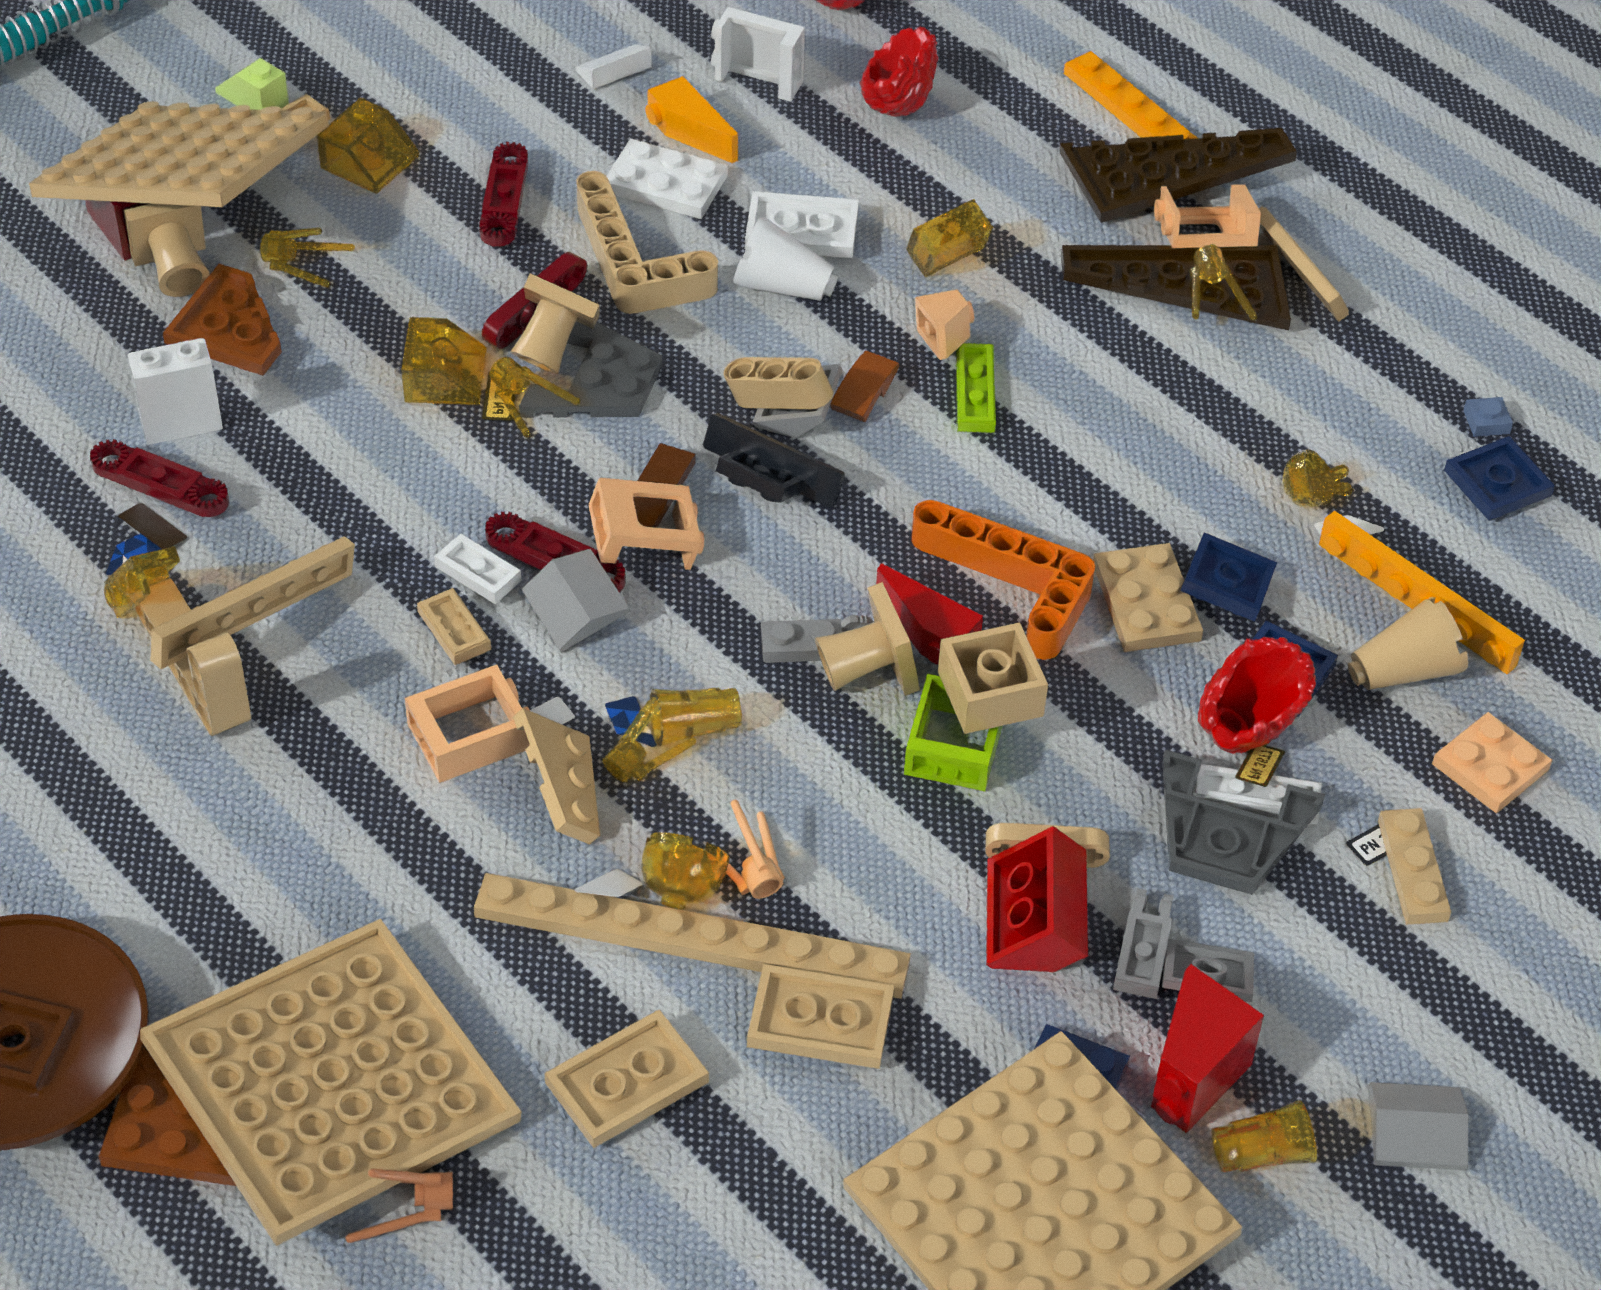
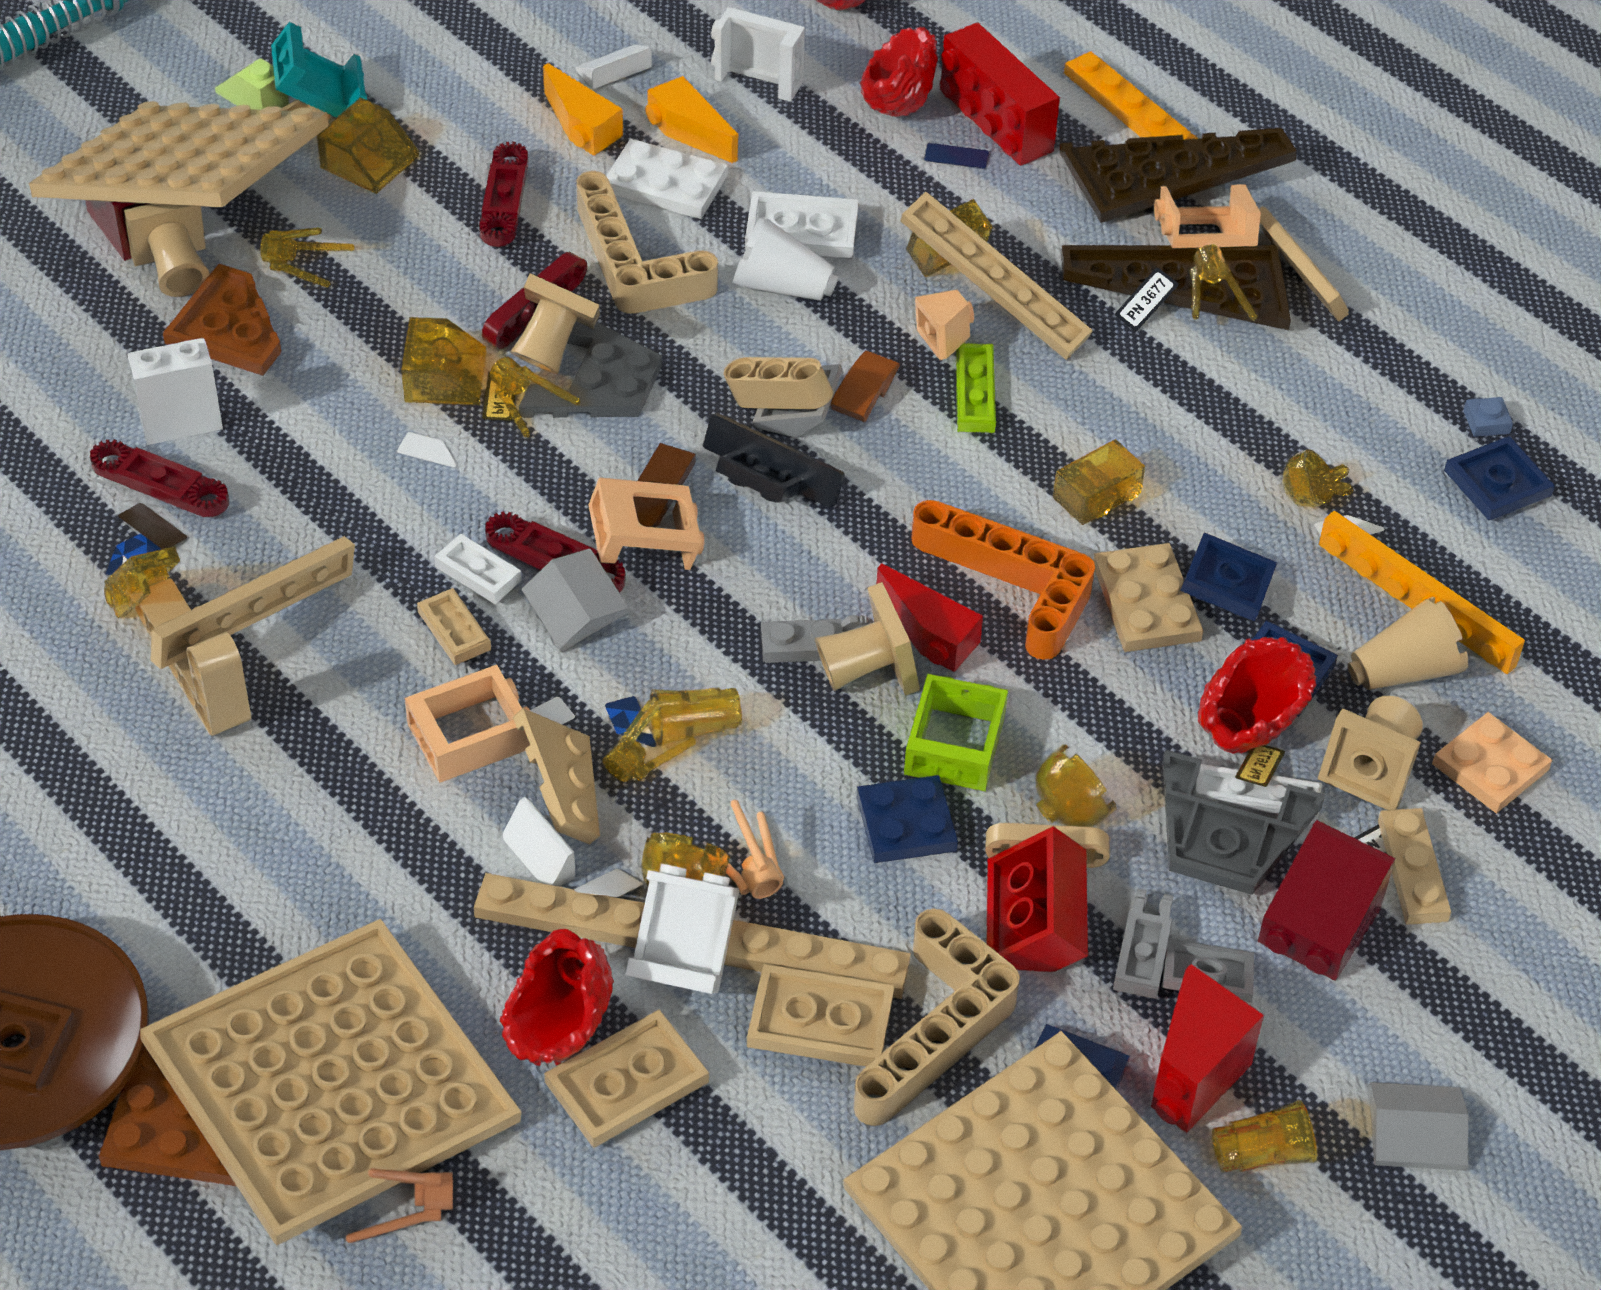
tan brick [938,623,1048,734] -> none
none -> teal panel [271,21,367,123]
none -> white sticker [397,432,457,468]
none -> red hair [500,929,614,1066]
none -> white slope [503,797,575,887]
none -> light orange slope [543,63,623,156]
none -> white panel [626,864,740,994]
none -> tan beam [853,908,1020,1126]
none -> dark blue plate [856,775,958,863]
none -> tan plate [900,192,1093,360]
none -> dark blue sticker [924,143,989,169]
none -> red brick [939,22,1060,166]
none -> clear yellow cylinder [1035,744,1117,827]
none -> clear yellow brick [1053,439,1145,525]
none -> sticker [1115,268,1178,331]
none -> dark red slope [1257,820,1396,981]
none -> tan plant [1318,696,1423,810]

